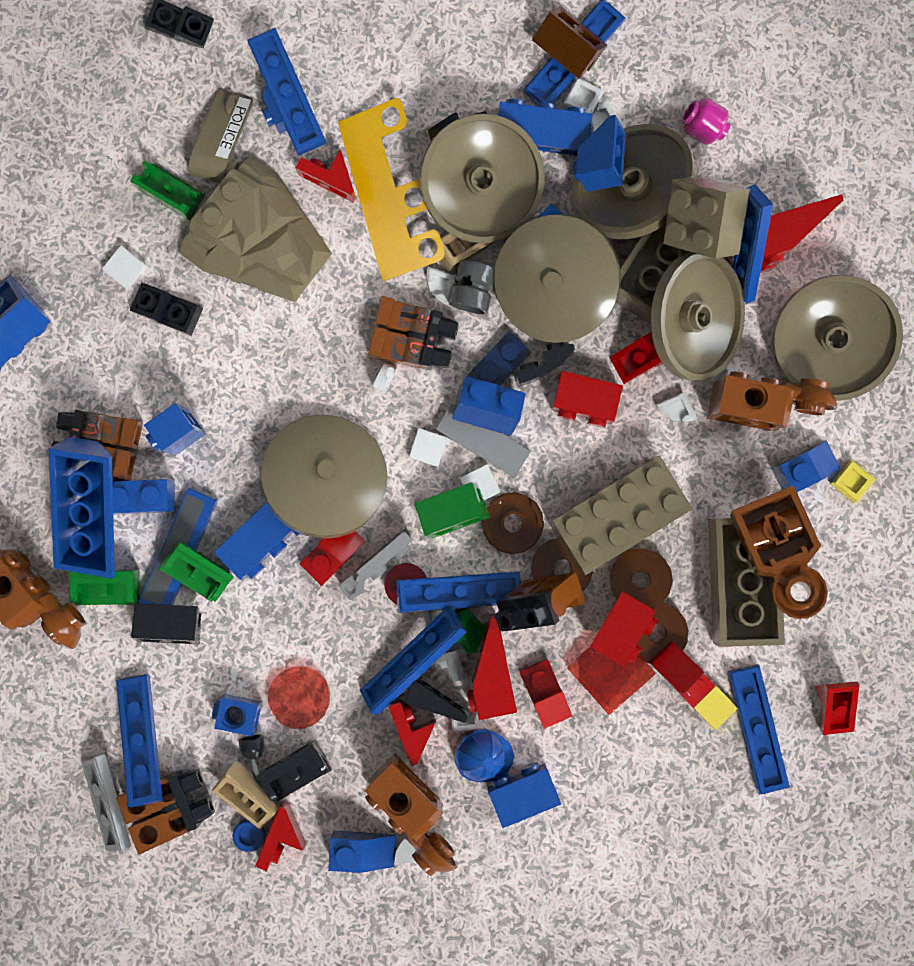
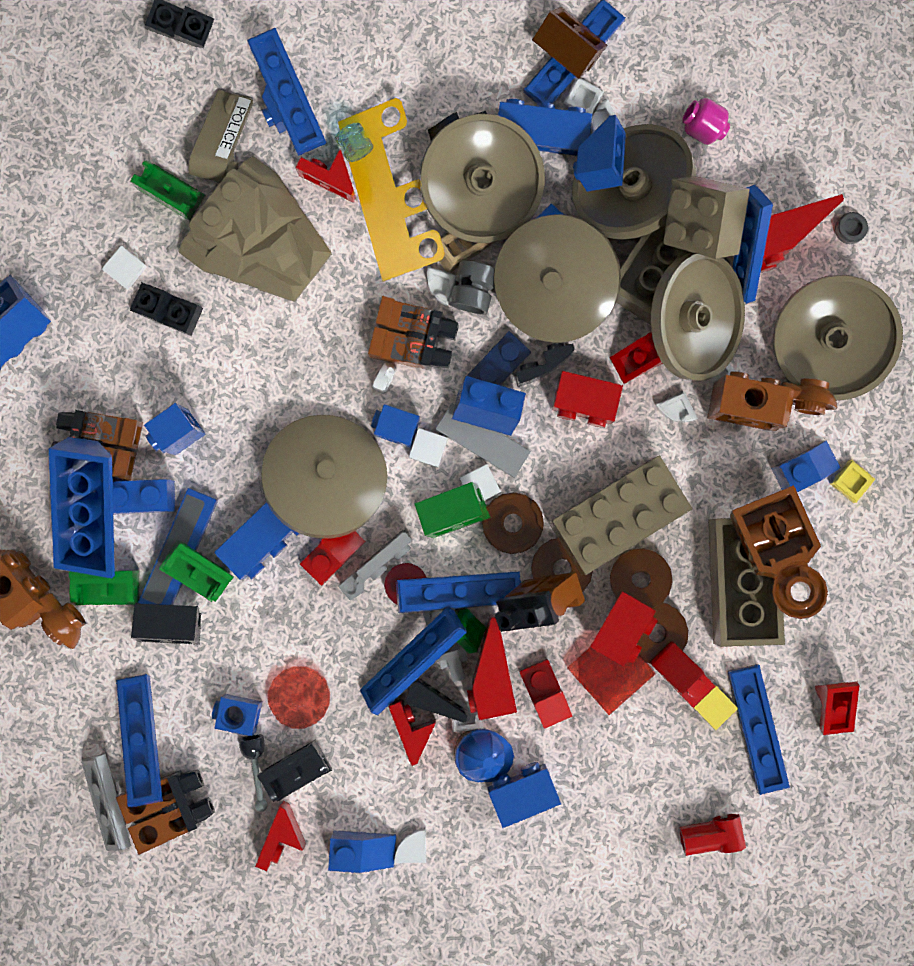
tan slope [212,760,278,830] -> none
blue tile [232,819,265,852] -> none
dark orange brick [364,753,458,876] -> none
none -> clear light blue wheel [334,123,374,162]
none -> blue brick [371,404,420,448]
none -> red piece [679,814,746,856]
none -> dark grey tile [835,212,868,244]

